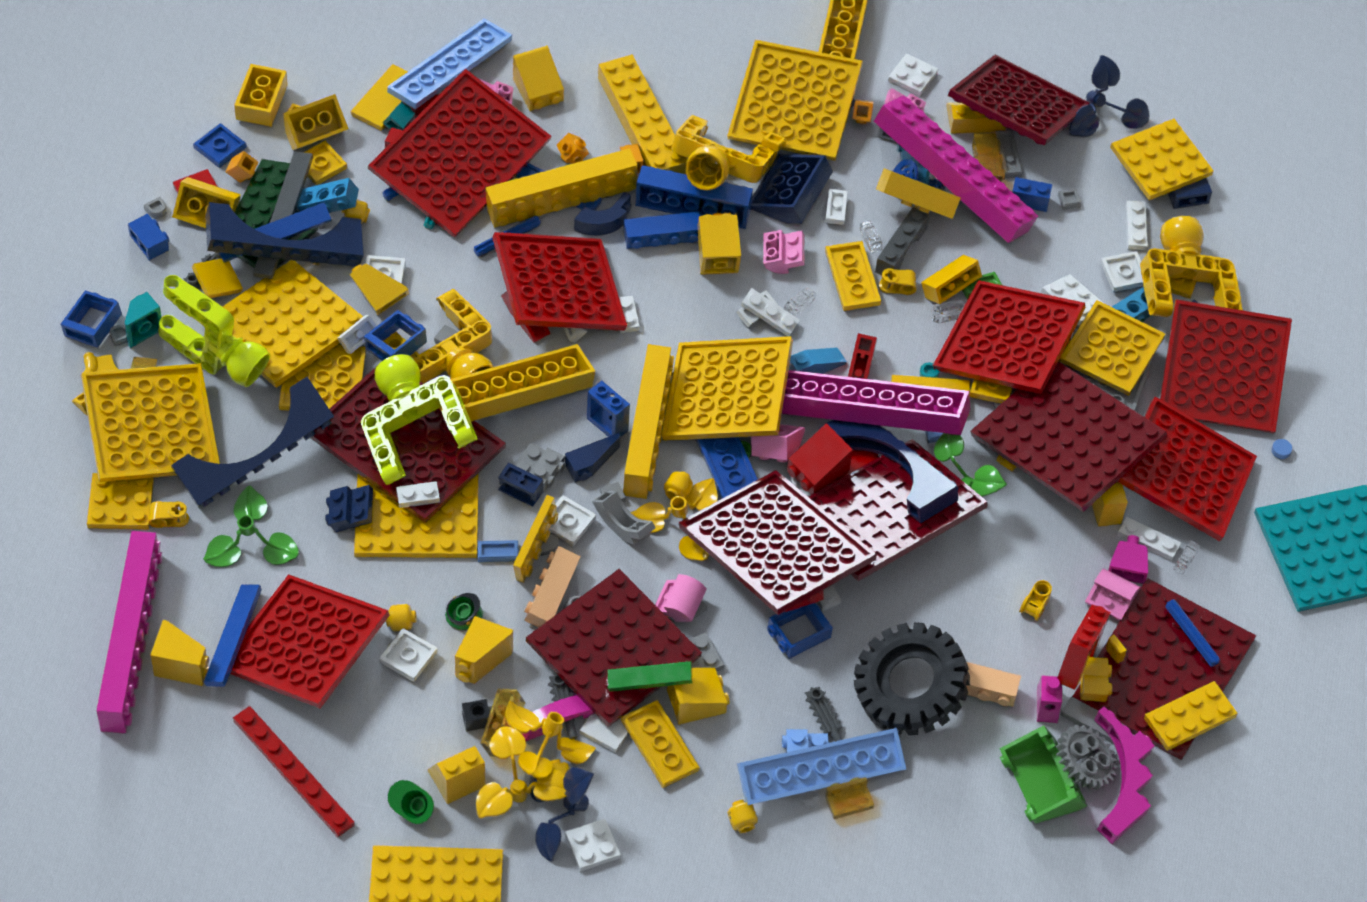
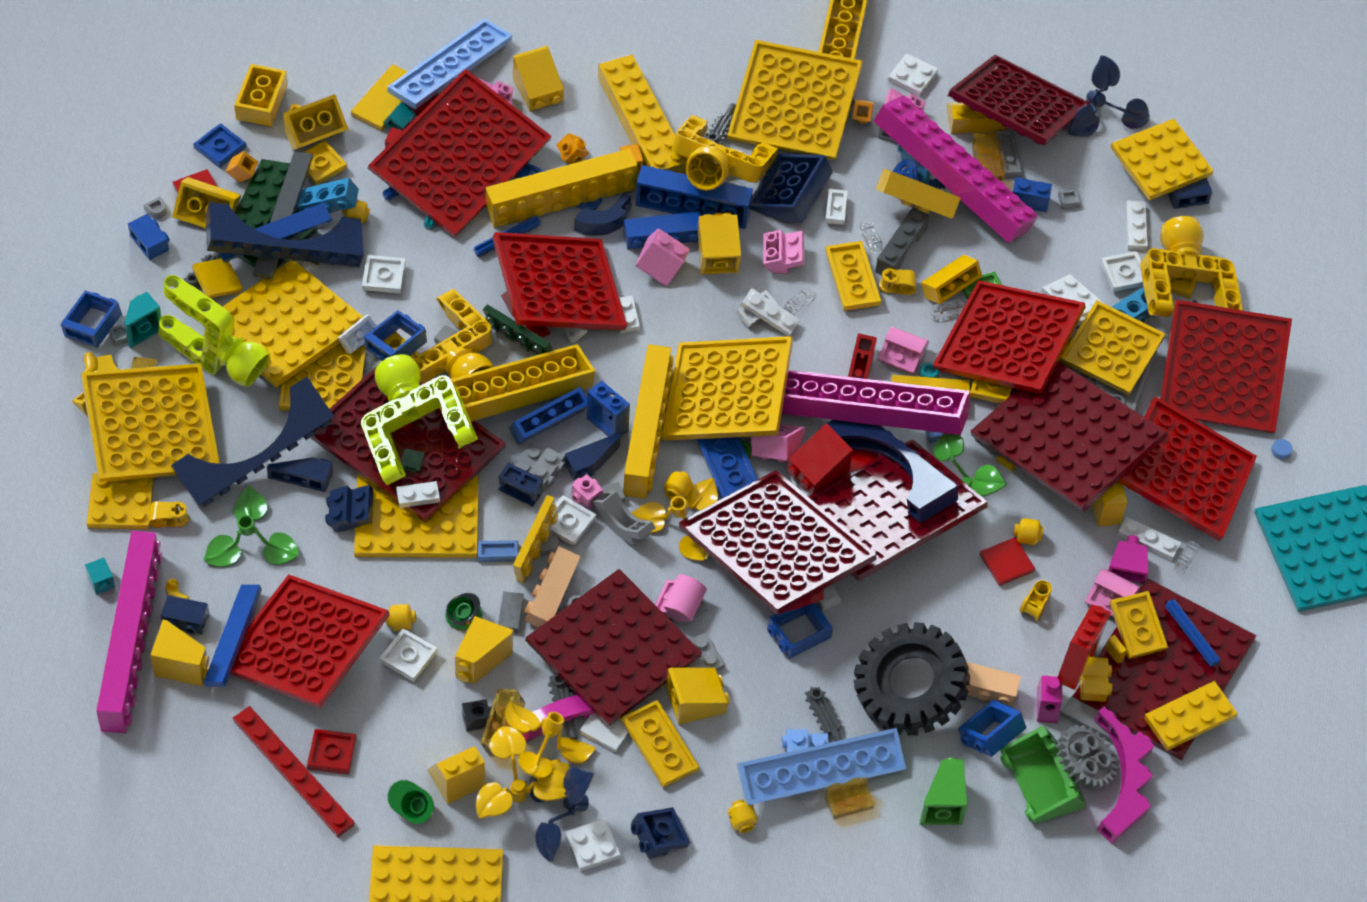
yellow slope [350,263,410,315] -> none
green tile [608,661,692,692] -> none
yellow tile [761,132,787,152] -> none
dark azure slope [789,347,847,374] -> none
none -> teal brick [85,557,115,594]
none -> dark blue hinge [161,595,209,635]
none -> yellow arm [165,579,190,599]
none -> dark blue slope [267,457,333,492]
none -> red tile [307,729,357,775]
none -> clear green tile [401,448,425,472]
none -> dark green plate [483,304,554,355]
none -> flat silver tile [498,591,524,632]
none -> blue brick [509,387,587,445]
none -> bright pink brick [571,474,603,510]
none -> dark blue plate [630,807,690,858]
none -> bright pink slope [635,228,690,286]
none -> dark grey piece [706,103,736,145]
none -> bright pink brick [878,327,929,375]
none -> bright green slope [920,758,967,825]
none -> blue window [958,700,1027,757]
none -> red tile [980,537,1035,586]
none -> yellow head [1013,518,1044,546]
none -> yellow tile [1109,591,1168,659]

